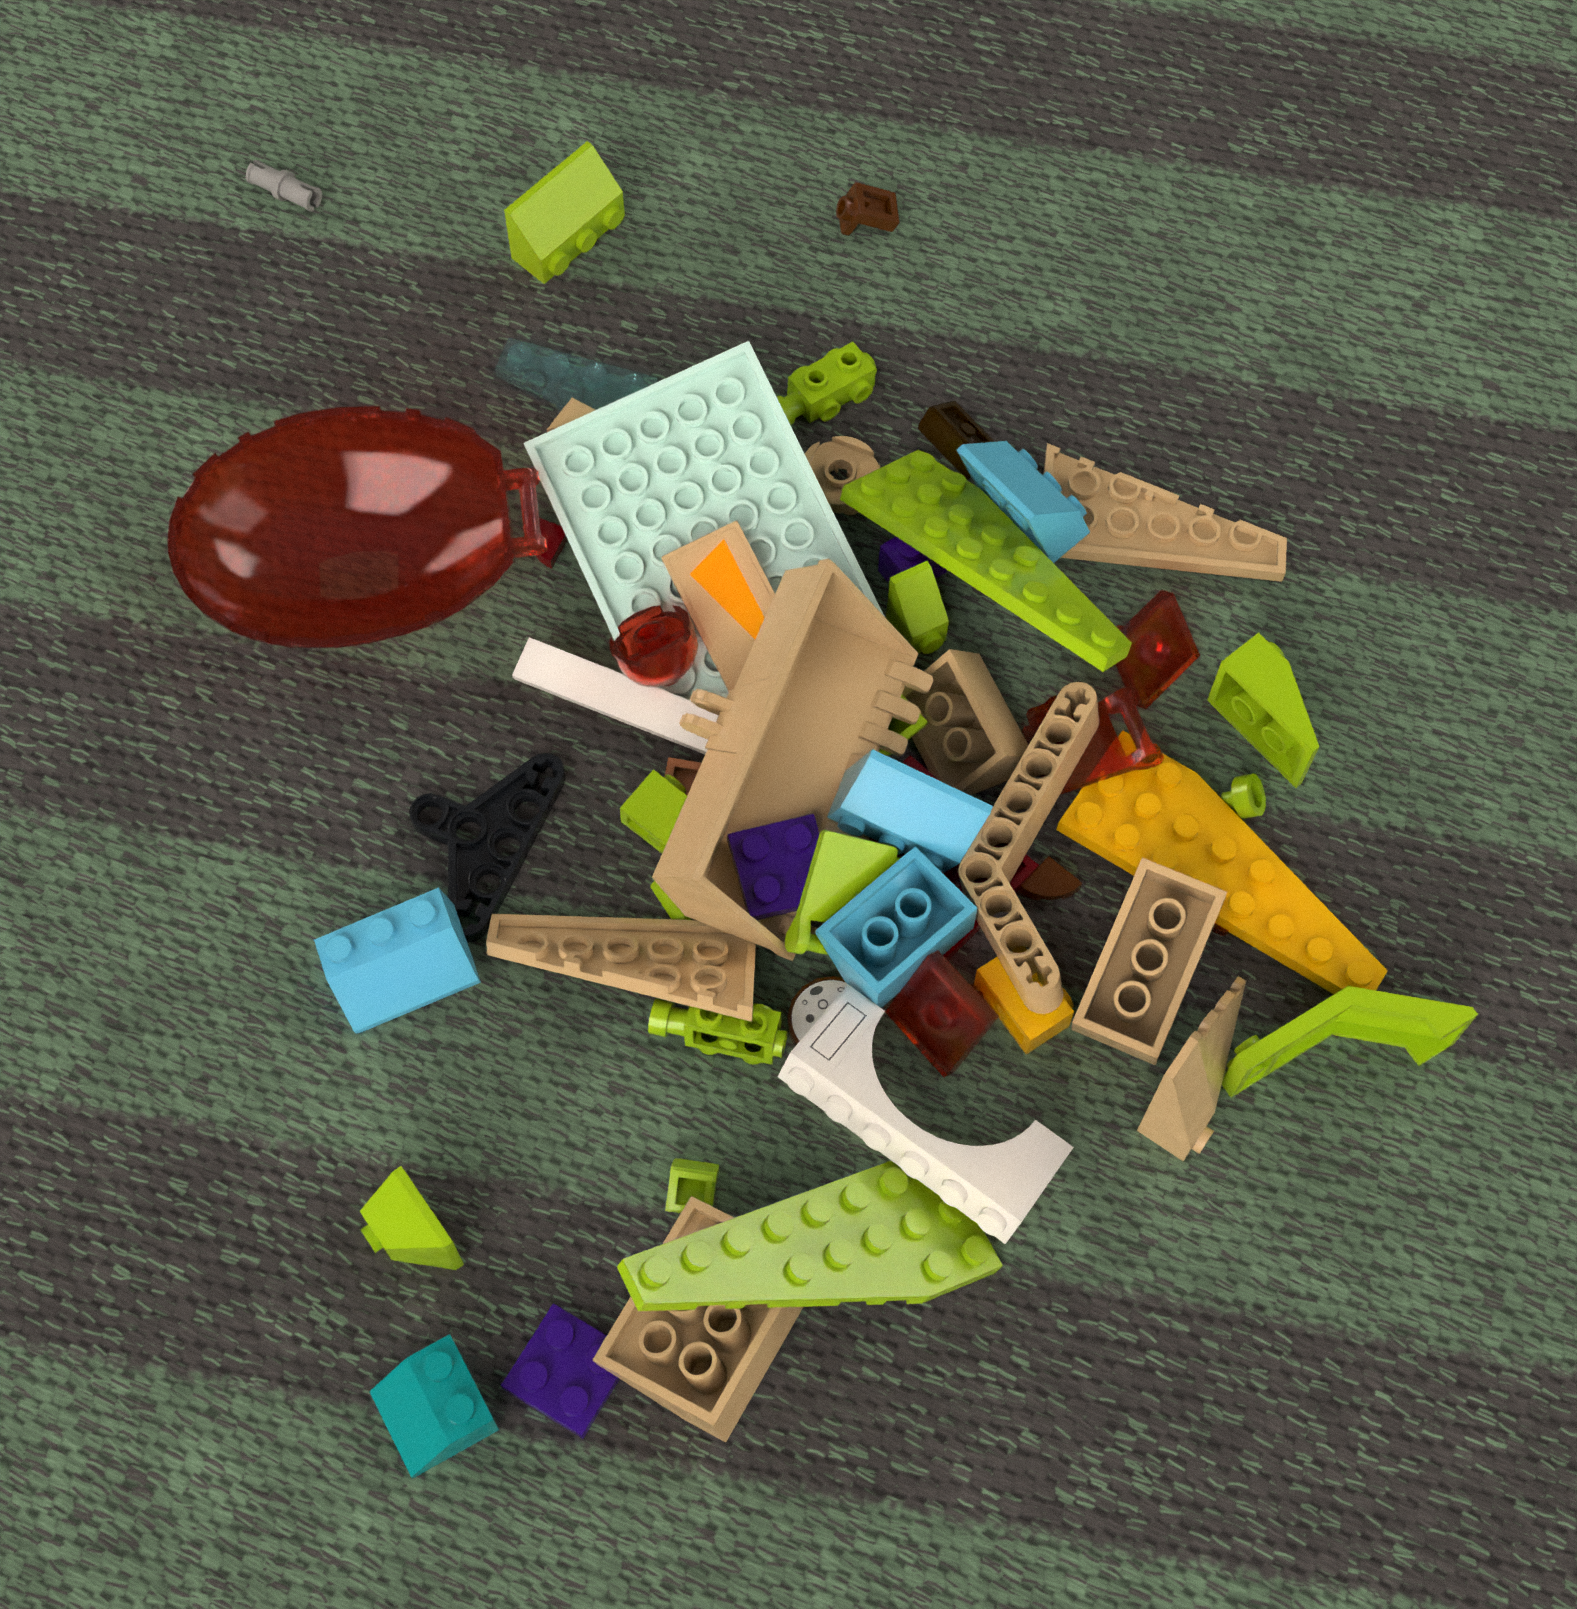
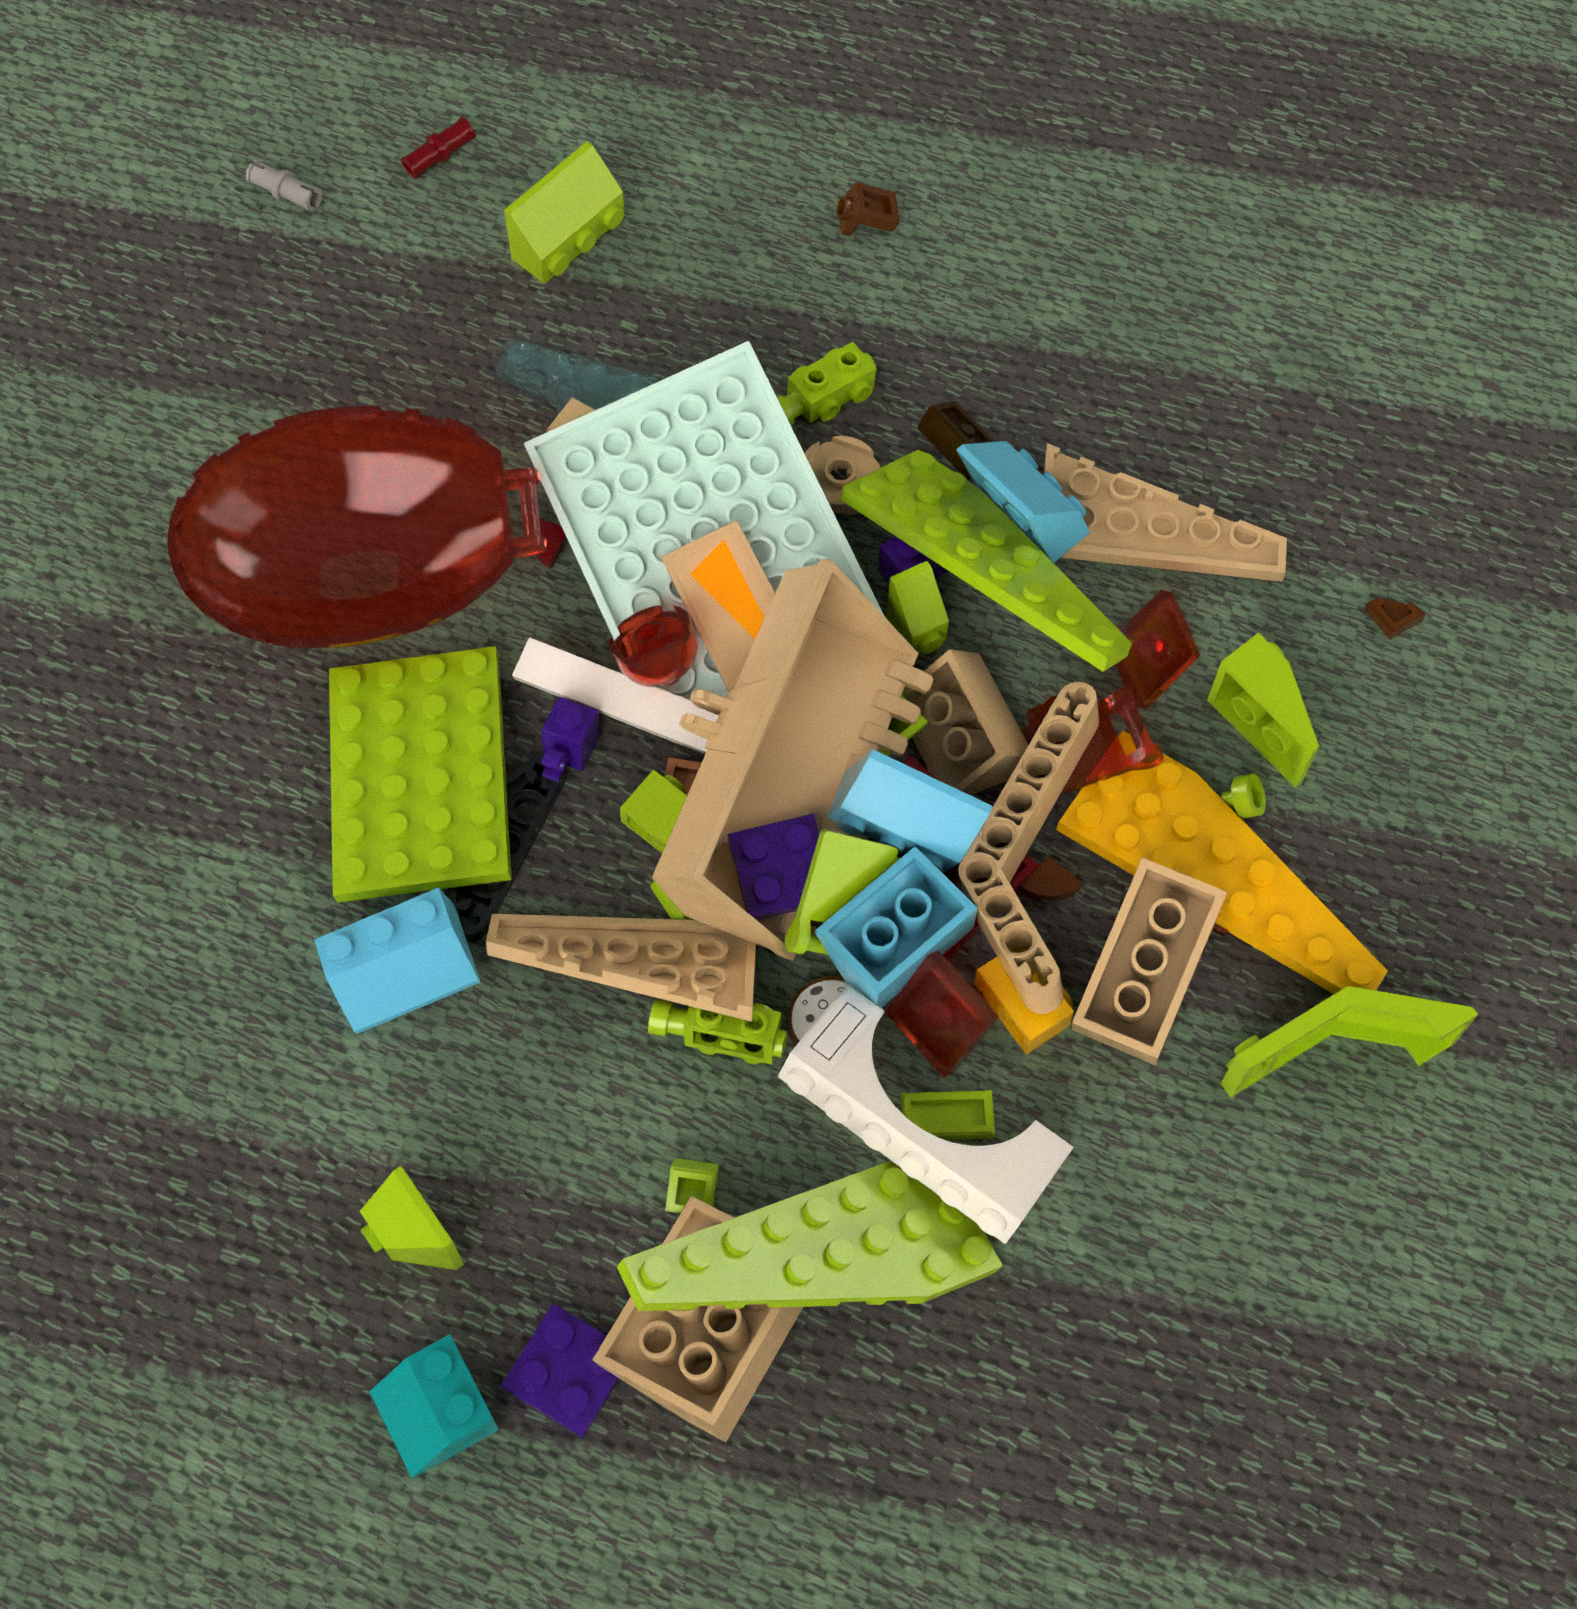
tan slope [1137,976,1246,1161] -> none
none -> lime plate [329,646,512,903]
none -> dark red pin [401,117,476,179]
none -> dark purple brick [541,697,600,782]
none -> lime tile [900,1090,995,1140]
none -> reddish brown tile [1365,598,1426,640]

